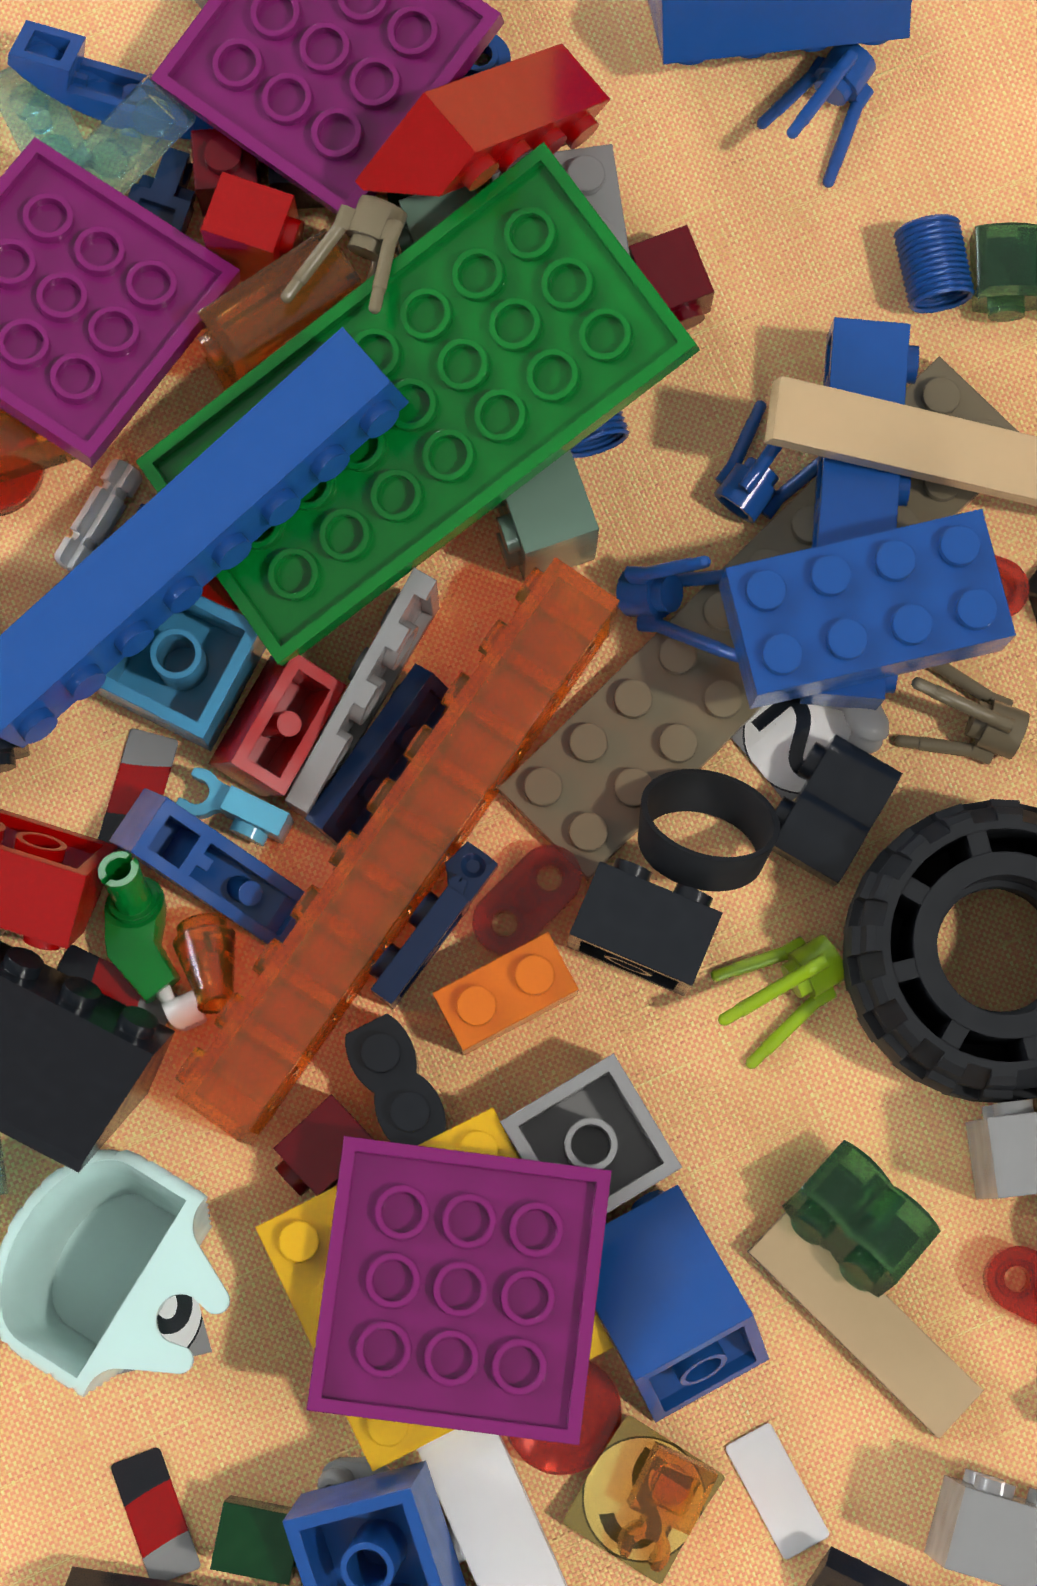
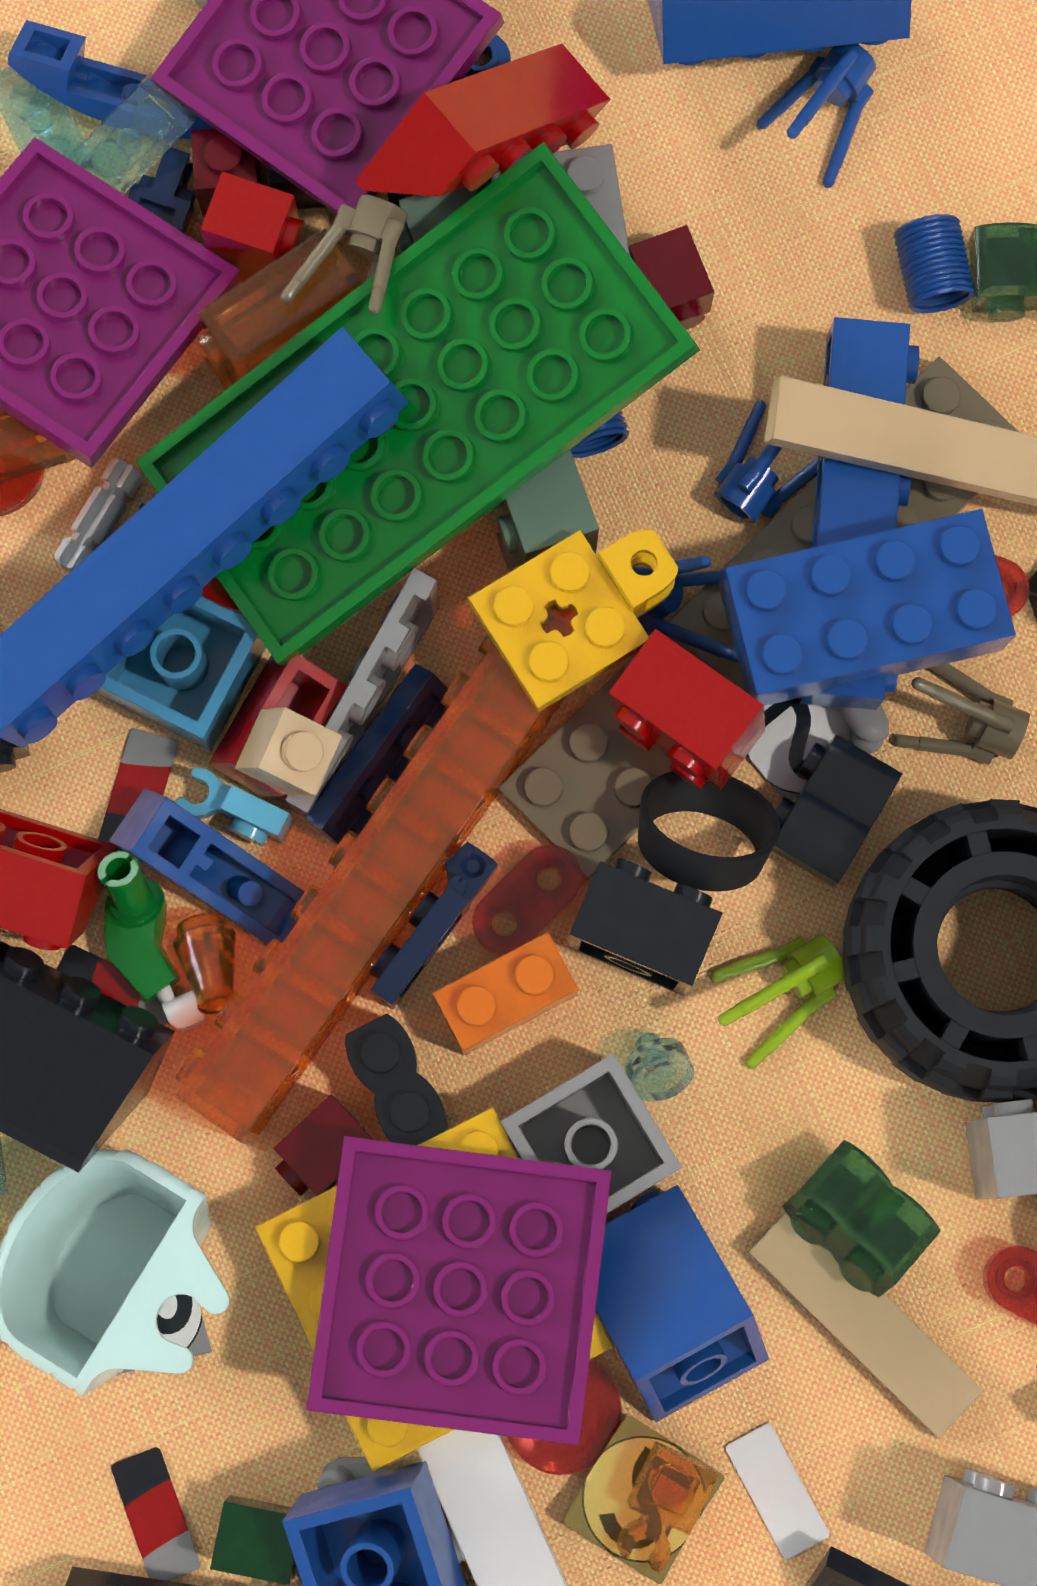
none -> tan brick [234,707,342,796]
none -> yellow plate [468,529,678,712]
none -> red brick [608,629,765,791]
none -> clear light blue tile [625,1033,694,1102]

